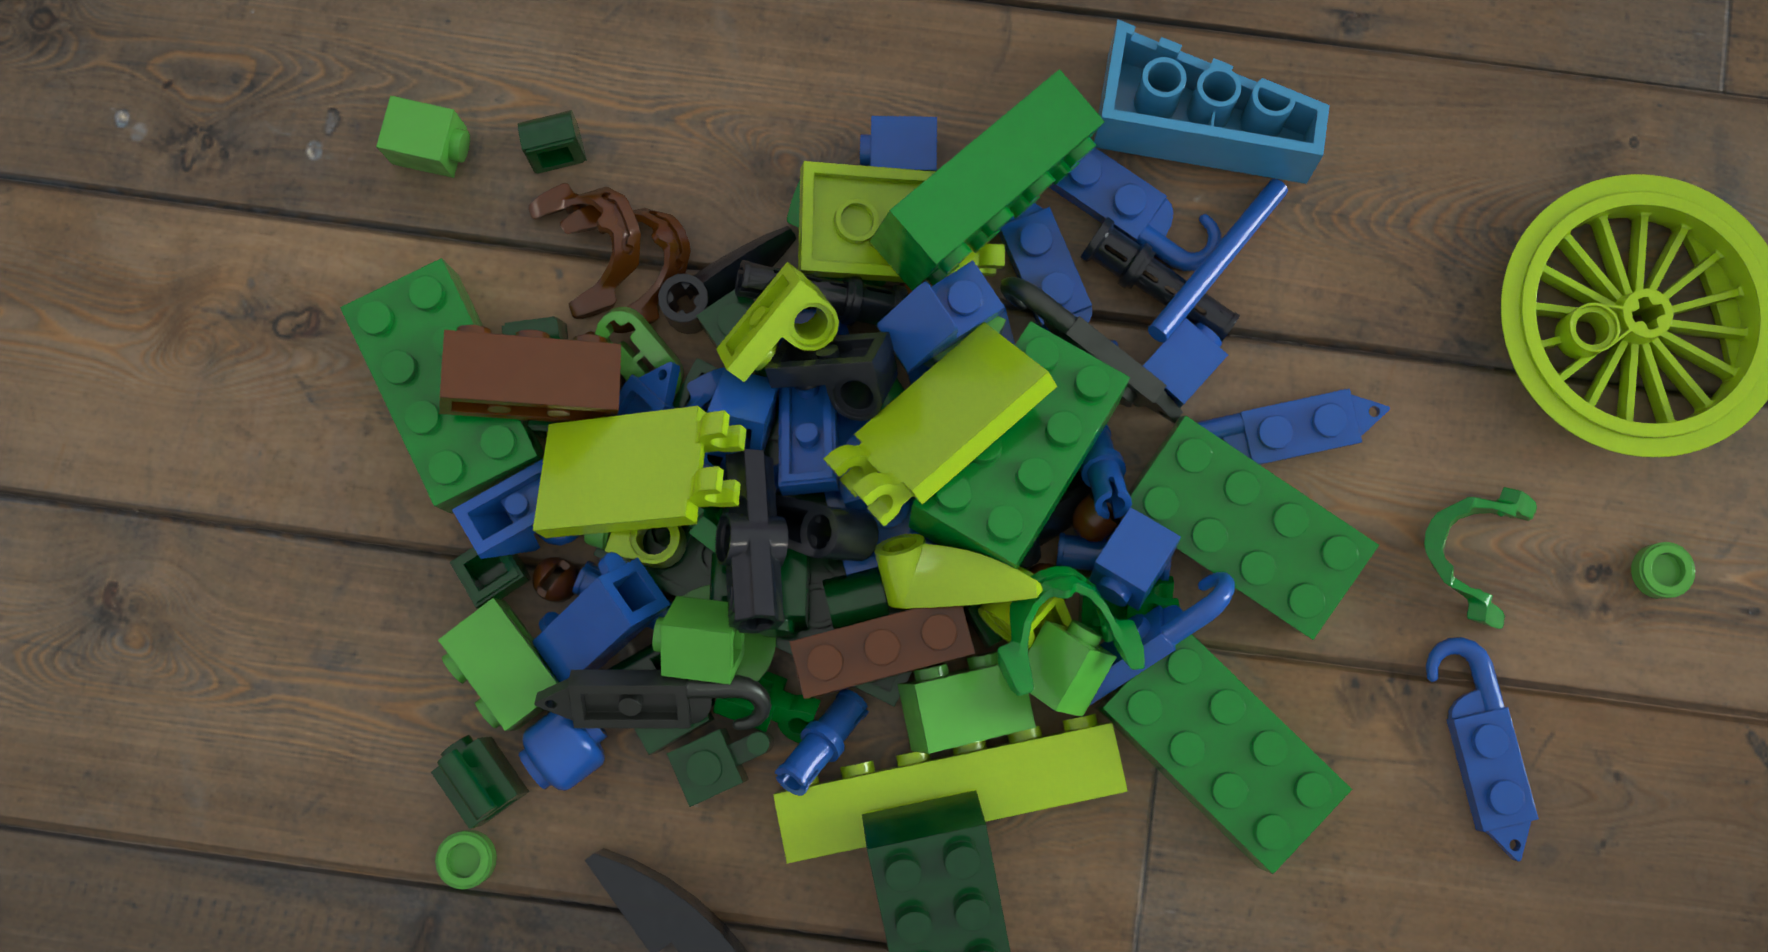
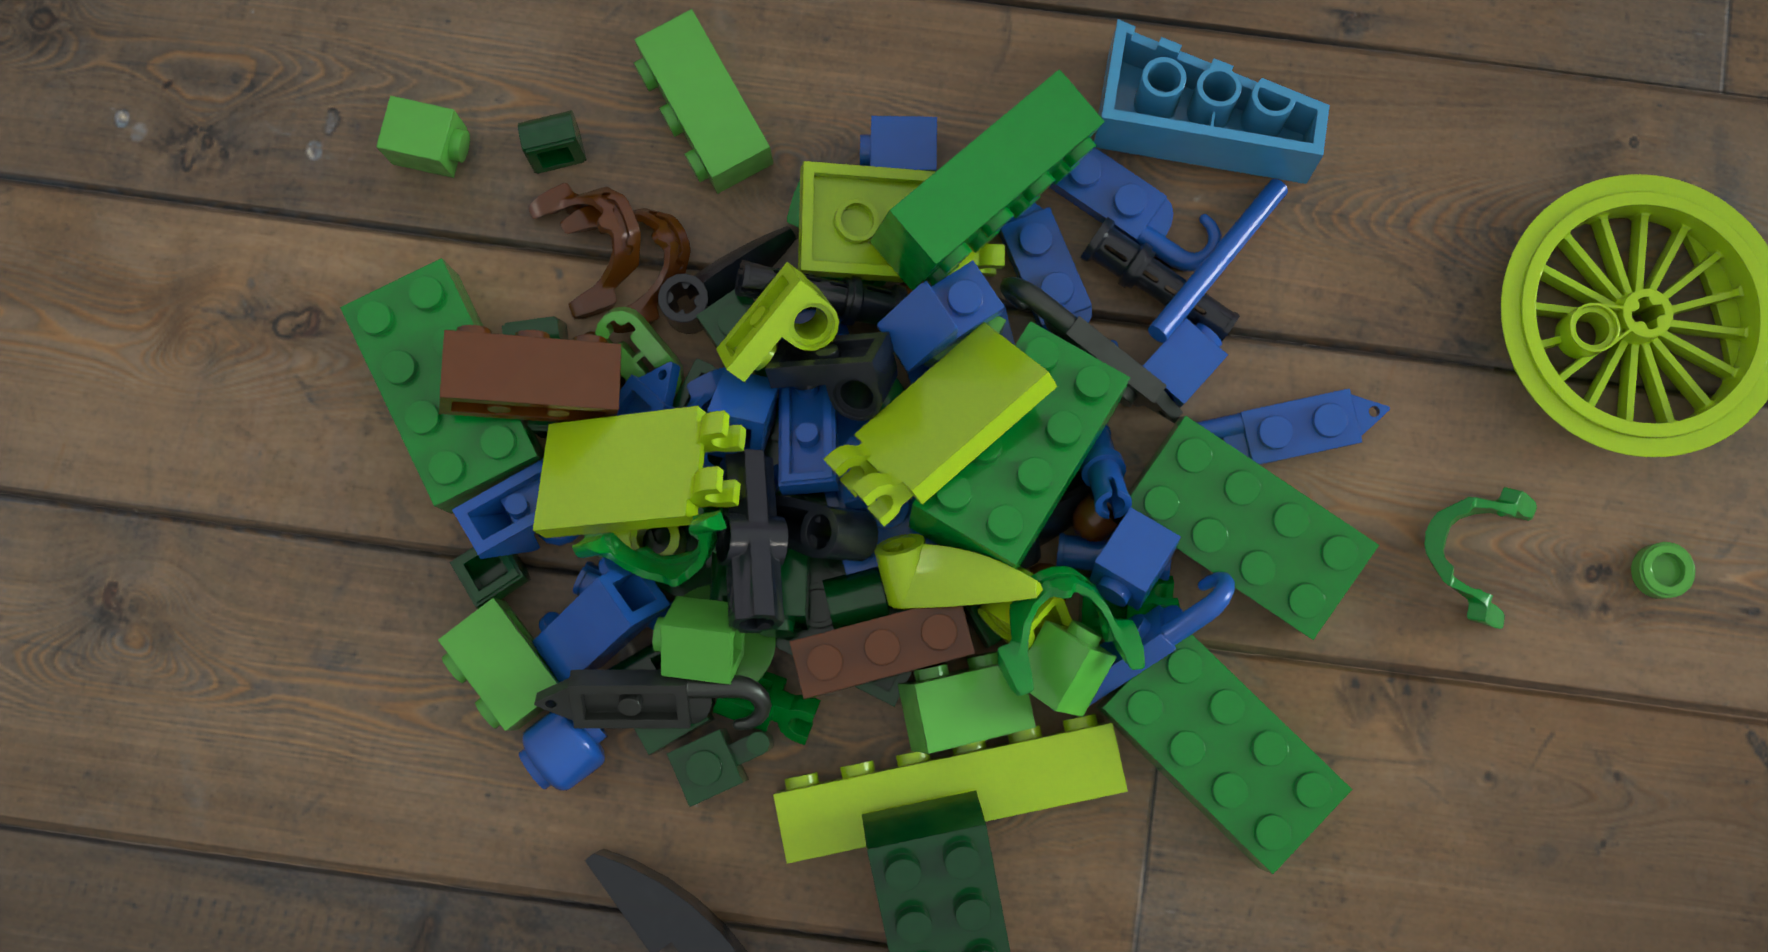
dark green brick [431,735,529,829] -> none
bright green tile [435,830,497,889] -> none
reddish brown hinge [532,557,579,602] -> none
blue pin [775,689,869,796] -> none
blue plate [1425,637,1539,861] -> none
none -> green helmet [572,510,727,587]
none -> bright green brick [633,9,774,194]

